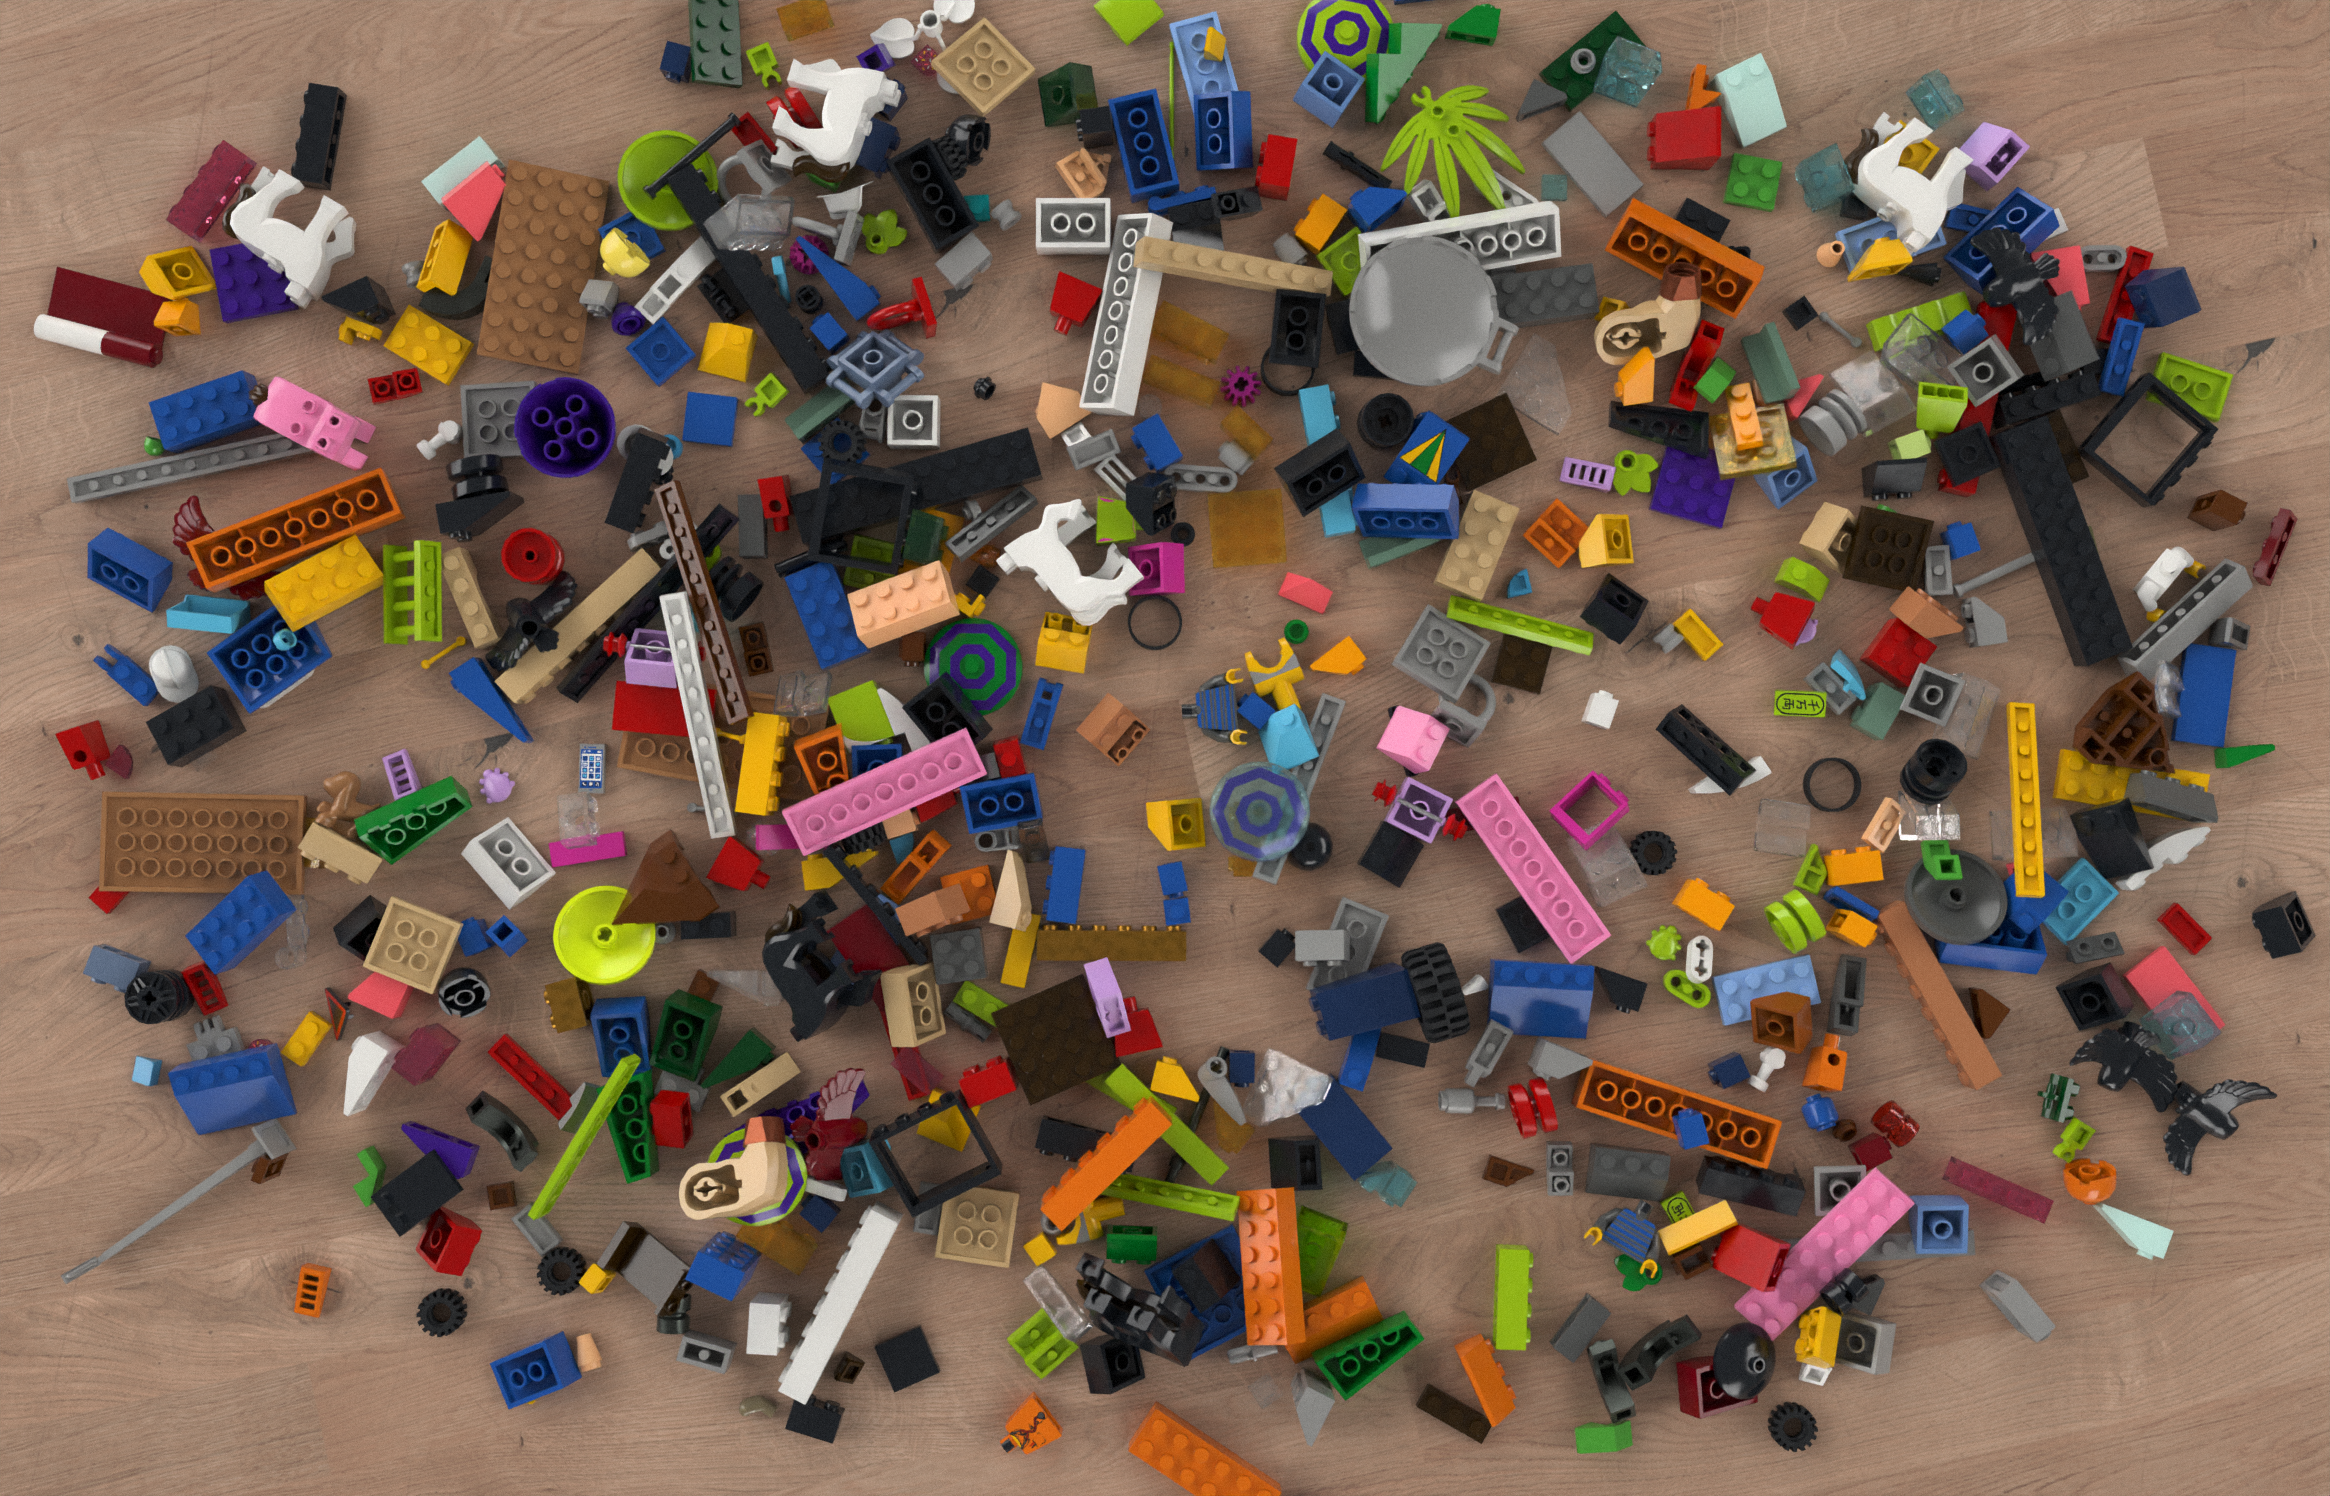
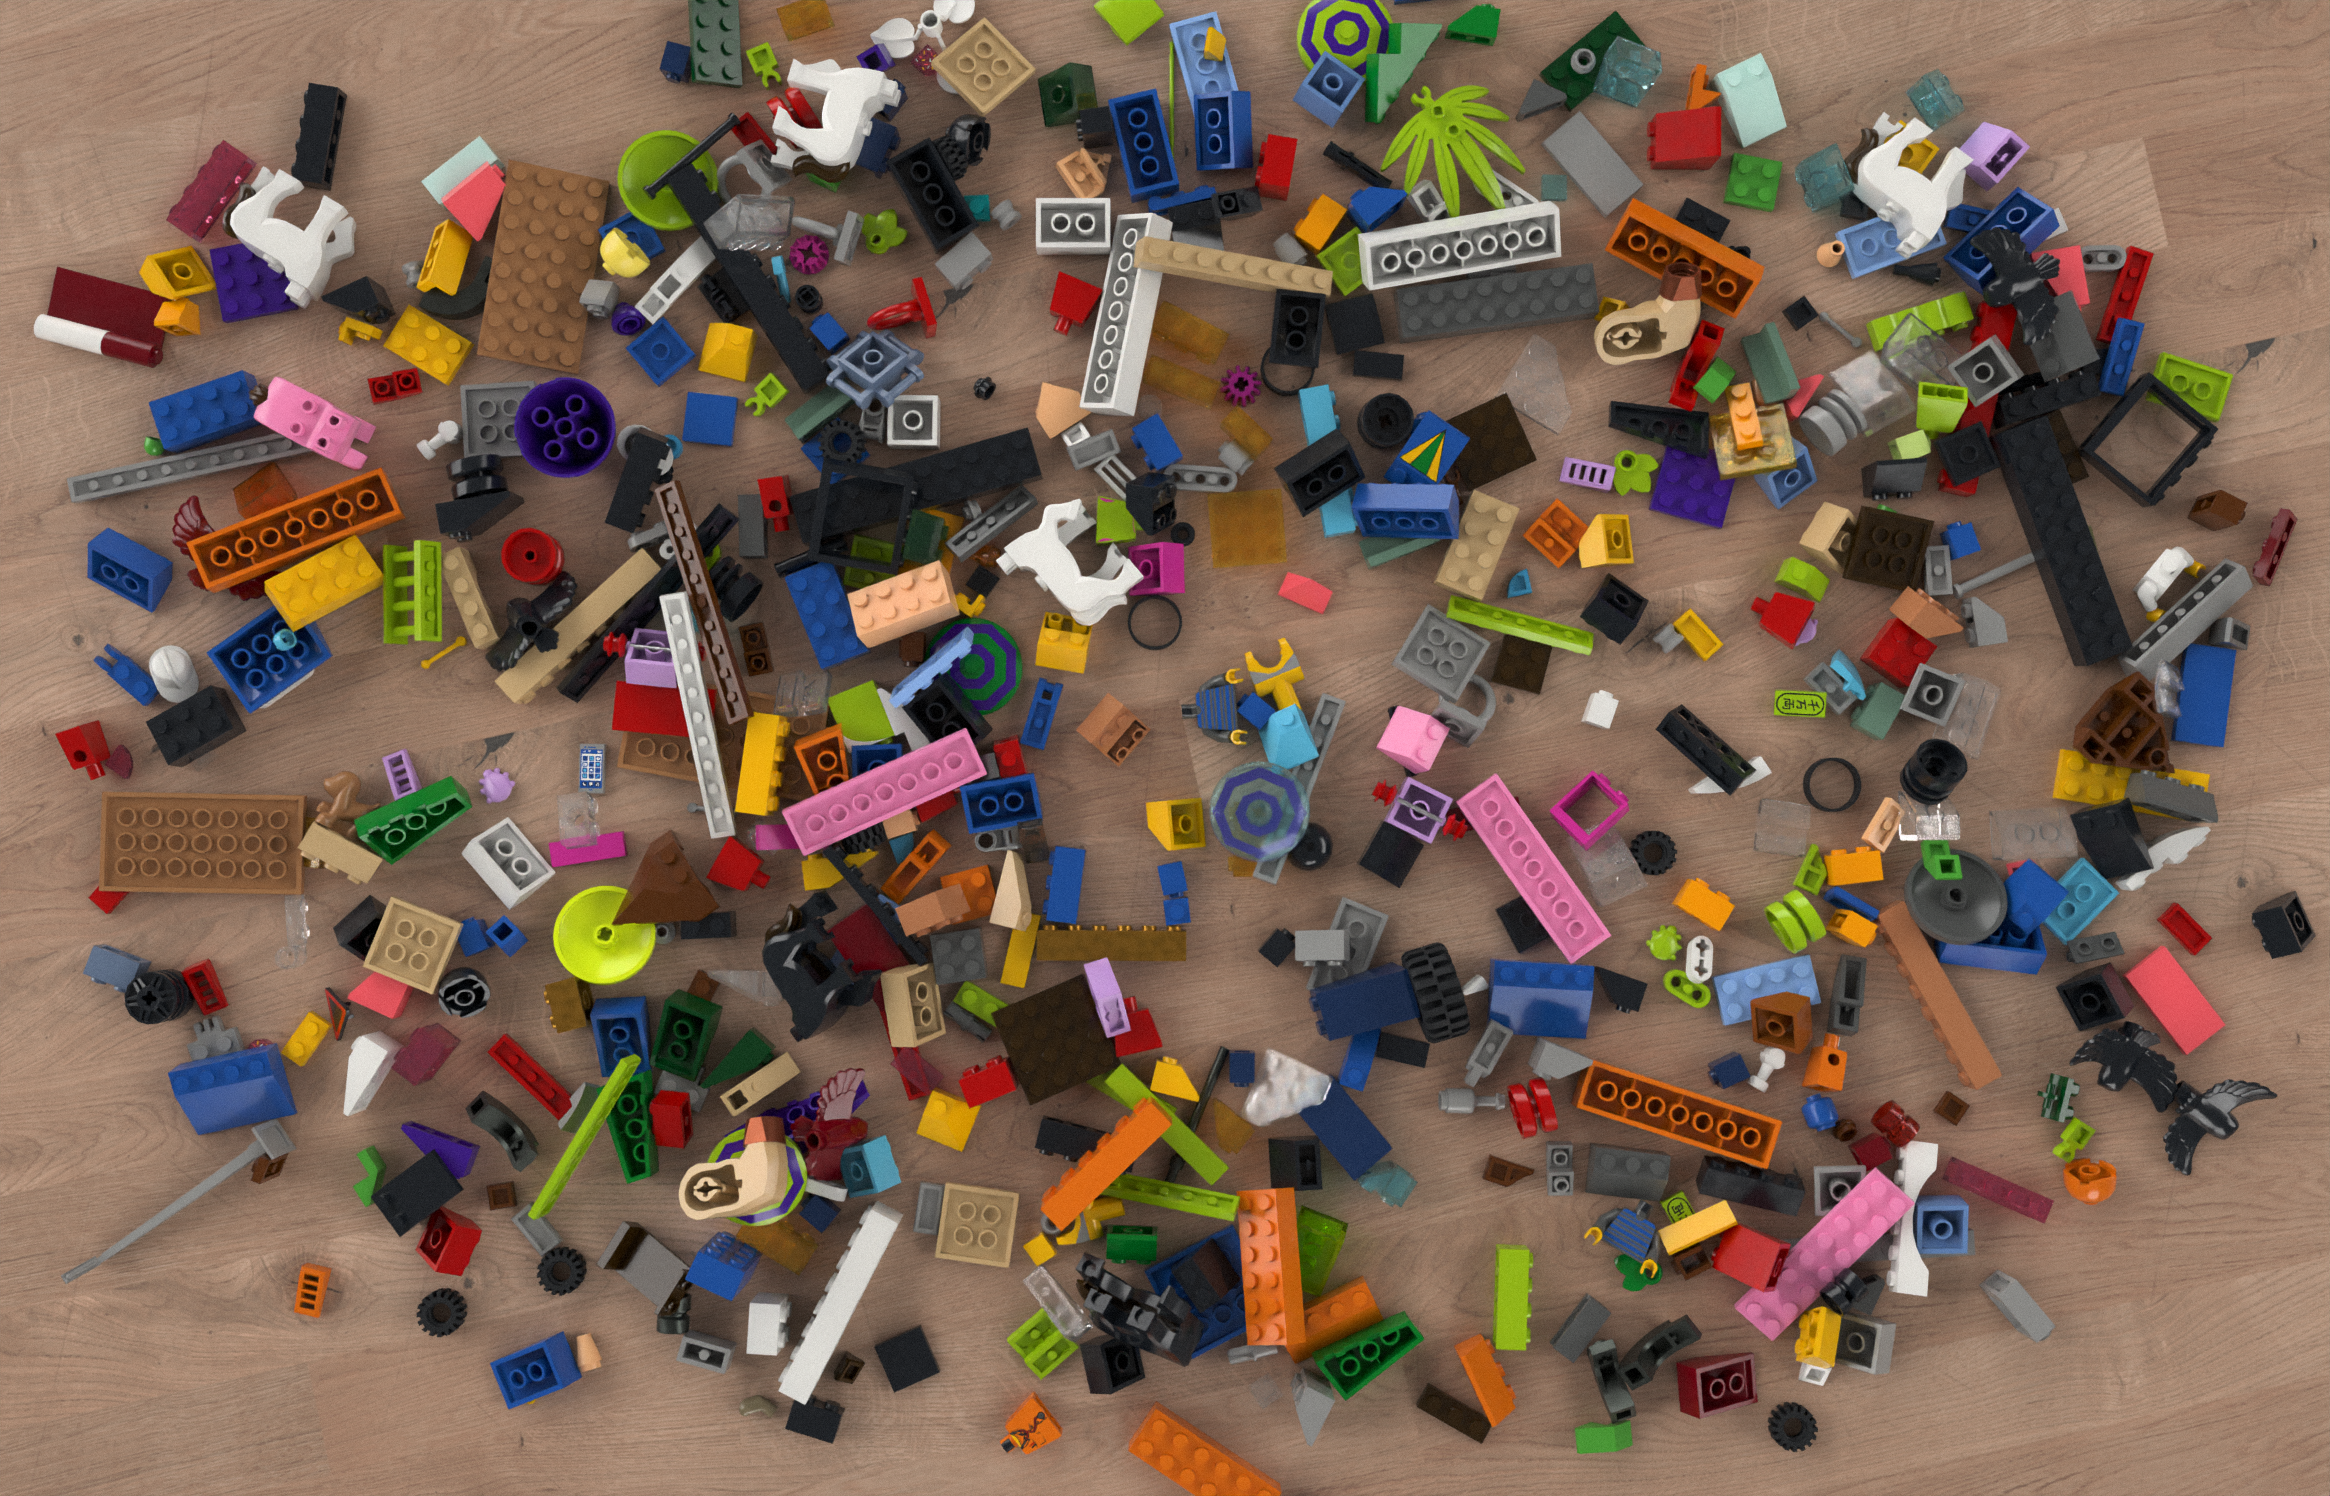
slope [132,1056,162,1087] -> none
medium azure container [166,594,251,634] -> none
blue brick [185,871,297,975] -> none
blue slope [449,657,534,743] -> none
yellow slope [579,1263,617,1294] -> none
yellow hinge [715,728,746,744] -> none
blue slope [796,236,881,322] -> none
white piece [817,180,874,220] -> none
black window [869,1089,1003,1218] -> none
light grey piece [1198,1056,1247,1126] -> none
green plate [1284,619,1309,644] -> none
light orange slope [1308,636,1366,676] -> none
light grey dish [1349,236,1519,386] -> none
light orange slope [1614,347,1655,406] -> none
blue brick [1672,1108,1710,1150] -> none
black dish [1713,1322,1776,1399] -> none
yellow slope [1847,237,1913,282] -> none
blue brick [1941,309,1989,355] -> none
reddish brown slope [1969,987,2011,1039] -> none
yellow plate [2006,702,2045,898] -> none
light aqua slope [2093,1202,2174,1260] -> none
dark blue slope [2125,266,2202,328] -> none
clear light blue slope [2139,990,2222,1060] -> none
green slope [2214,744,2275,768] -> none
none -> clear orange slope [233,462,298,519]
none -> light blue plate [889,626,974,708]
none -> white arch [1886,1140,1938,1297]
none -> reddish brown tile [1933,1091,1970,1126]

